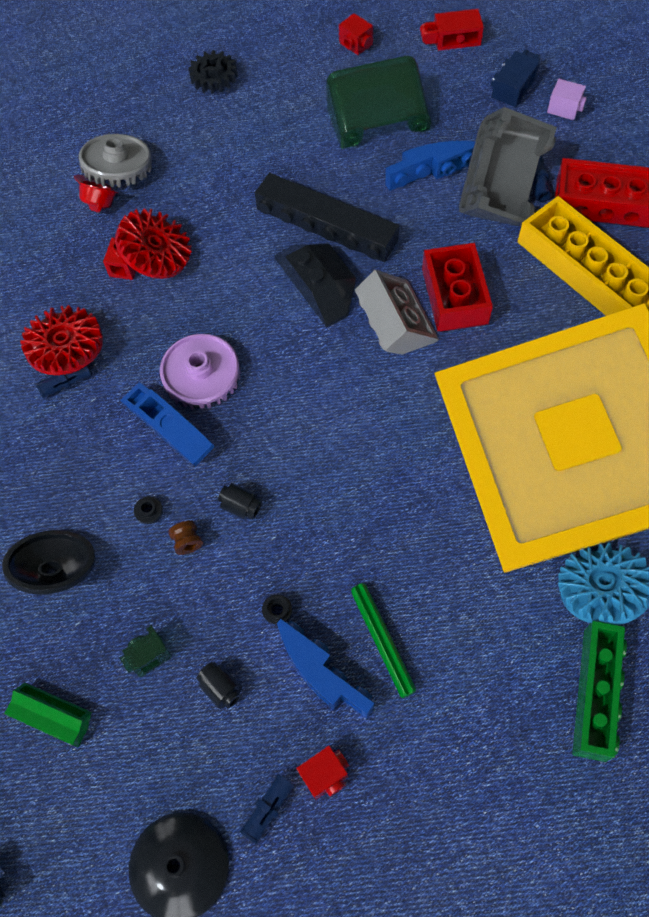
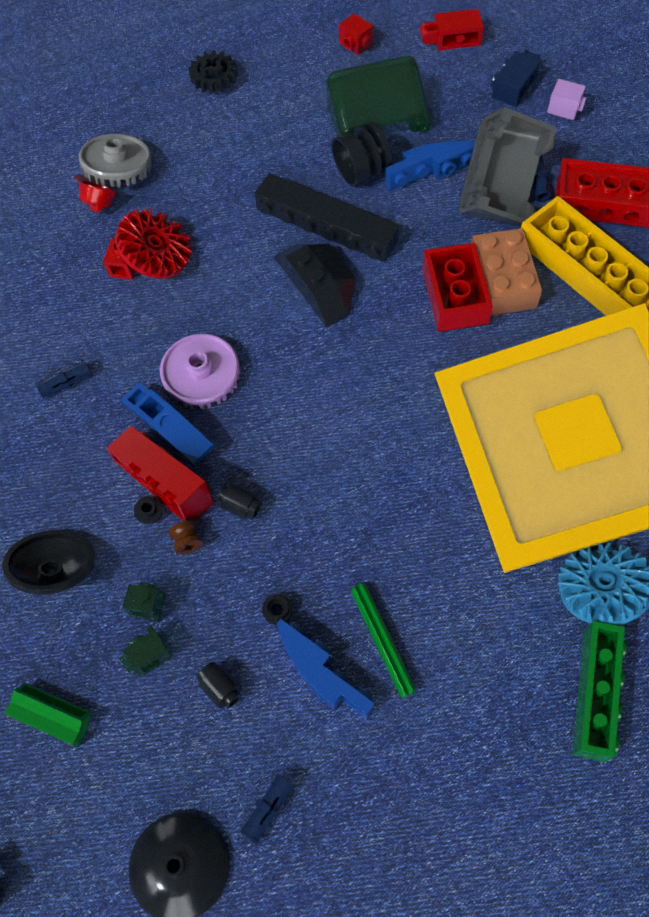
red wheel [20,305,103,375] -> none
red brick [296,746,349,800] -> none
light grey slope [355,270,439,355] -> none
none -> red wedge [106,426,214,522]
none -> clear green brick [122,582,167,622]
none -> black wheel [331,121,392,186]
none -> nougat brick [471,228,542,315]

